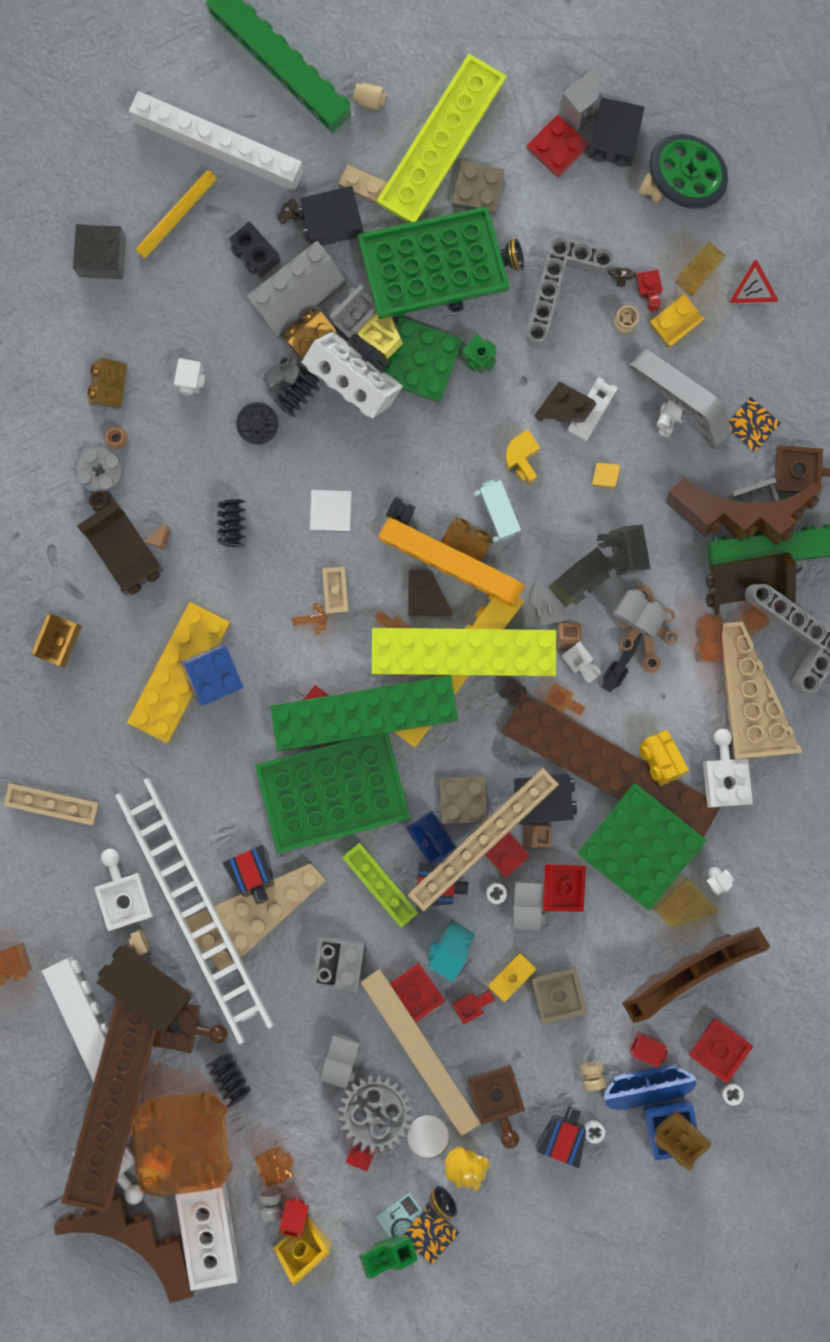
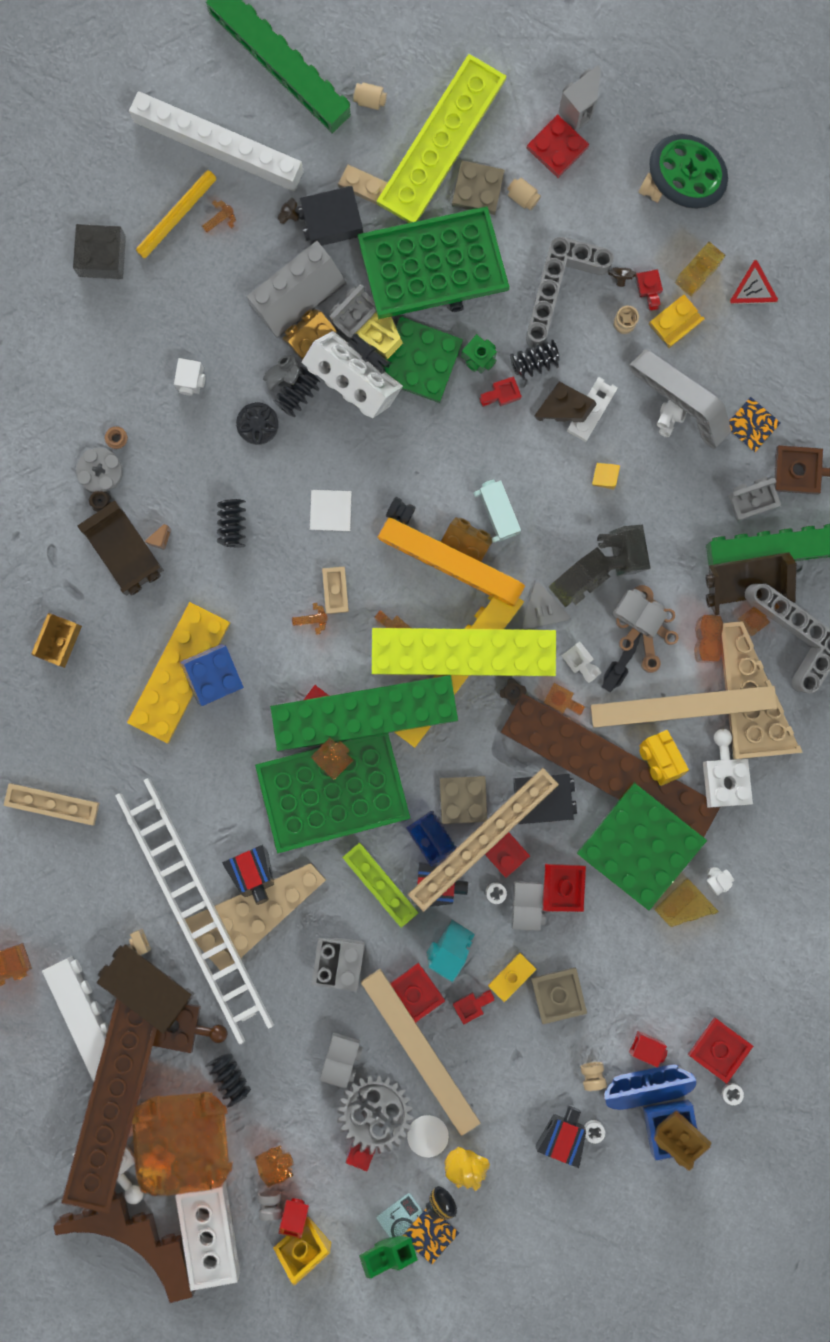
pearl gold bracket [87,357,127,409] -> none
white plate [94,849,153,931] -> none
black brick [229,221,281,278] -> none
dark brown wing [408,570,452,616] -> none
reddish brown plate [467,1064,525,1149] -> none
black piece [500,238,524,271] -> none
yellow brick [505,429,540,485] -> none
medium nougat slope [523,824,552,848] -> none
medium nougat slope [557,623,581,651] -> none
black brick [588,97,645,167] -> none
reddish brown arch [622,926,771,1023] -> none
reddish brown arch [666,478,821,546] -> none
none -> clear orange piece [202,200,236,233]
none -> clear orange brick [311,738,353,780]
none -> red plate [479,376,522,407]
none -> tan brick [507,177,541,211]
none -> black piece [510,339,560,380]
none -> tan tile [591,686,777,728]

